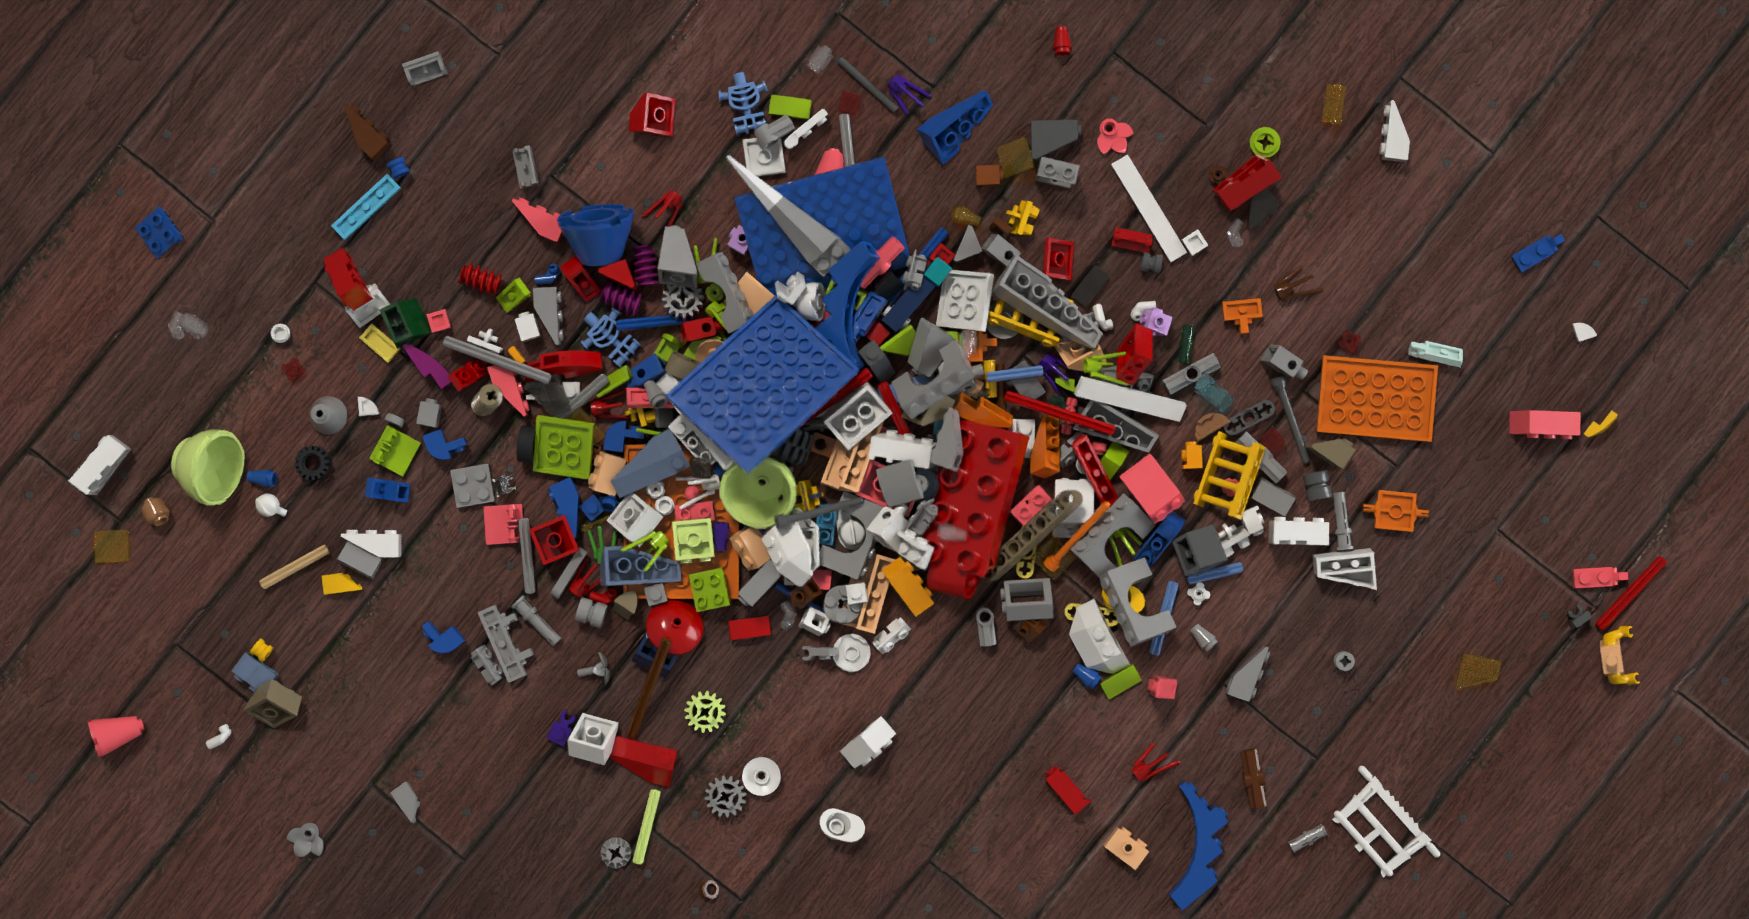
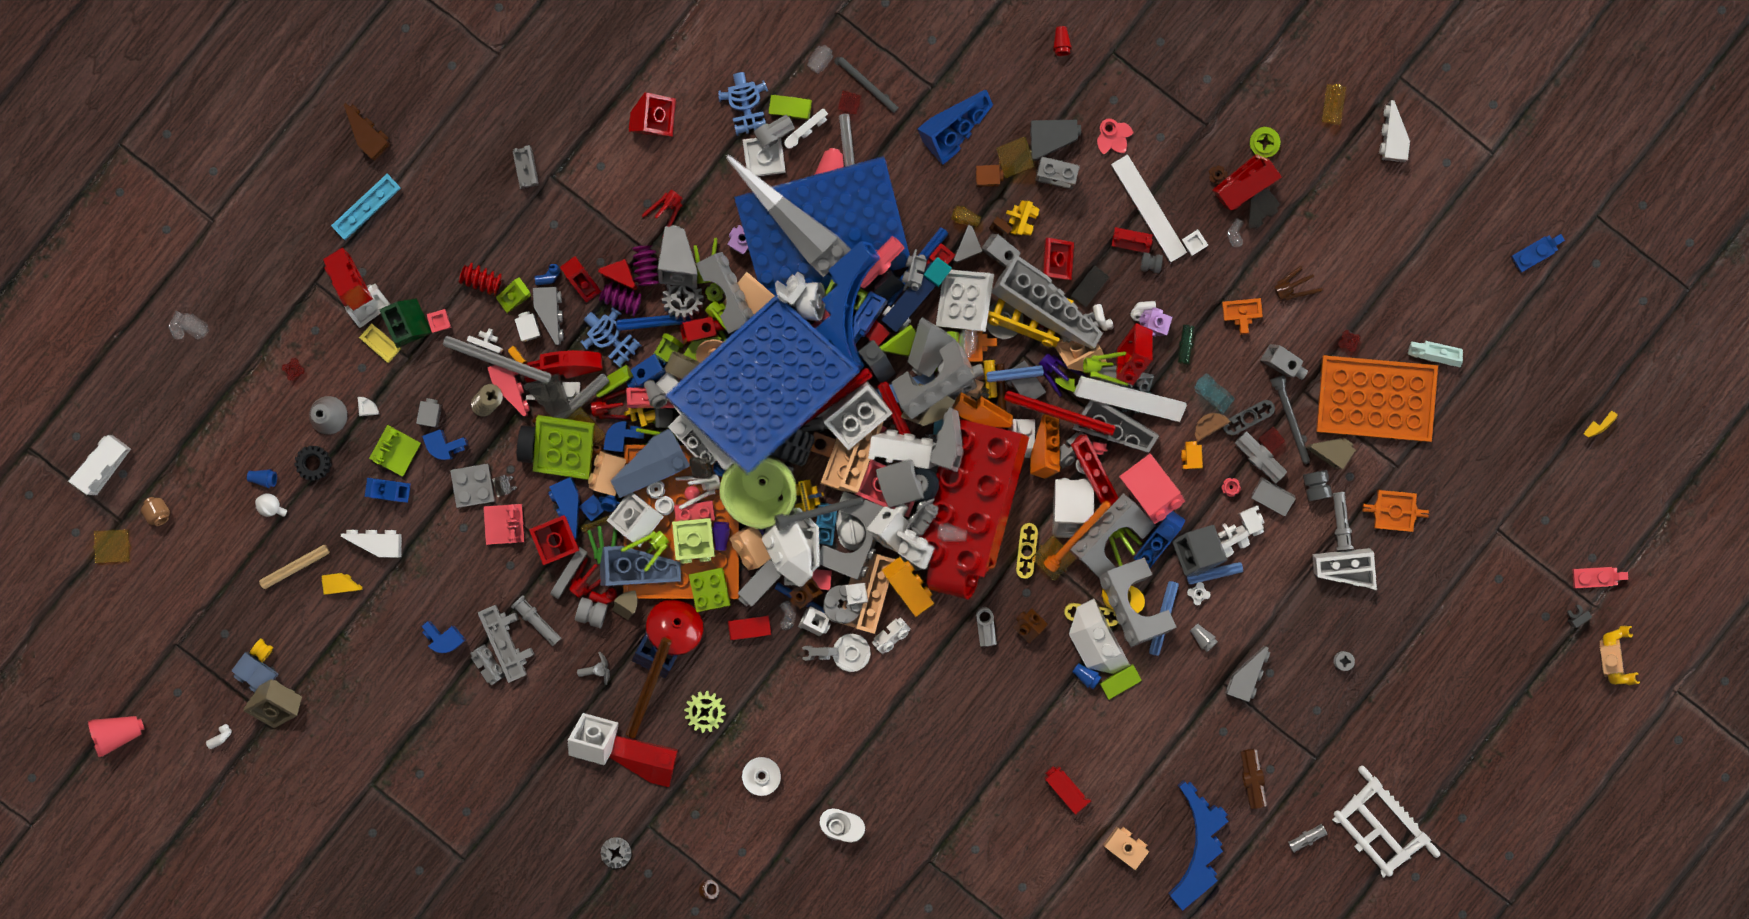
blue hinge [135,206,183,259] -> none
yellowish green piece [171,429,245,505] -> none
white plate [271,324,290,343] -> none
light grey plate [287,823,324,858] -> none
light grey hinge [337,541,382,580] -> none
light grey tile [384,413,405,428] -> none
blue wheel [386,157,410,179] -> none
light grey slope [390,781,420,824] -> none
light grey hinge [402,51,448,86] -> none
magenta slope [403,344,452,390] -> none
red slope [447,358,489,392] -> none
coral slope [512,197,563,244] -> none
light grey axle [518,518,535,594] -> none
dark purple plate [547,710,576,747] -> none
blue cone [557,204,634,266] -> none
yellowish green axle [633,789,661,864] -> none
light grey plate [644,582,668,606] -> none
light grey gear [705,775,747,817] -> none
white brick [840,716,896,769] -> none
dark purple plant [887,74,931,115] -> none
dark tan beam [979,490,1083,581] -> none
light grey window [1000,578,1053,621] -> none
coral window [1009,485,1052,526] -> none
clear green plate [1048,395,1066,409] -> none
coral axle [1061,397,1078,435] -> none
lime slope [1100,442,1129,480] -> none
red plant [1131,743,1180,781] -> none
coral slope [1147,675,1177,699] -> none
light grey piece [1162,353,1221,395] -> none
yellow fence [1193,431,1266,520] -> none
white wedge [1268,517,1329,545] -> none
clear yellow wing [1454,653,1502,690] -> none
coral wedge [1509,410,1581,439] -> none
white tile [1572,323,1597,342] -> none
red axle [1595,556,1667,630] -> none

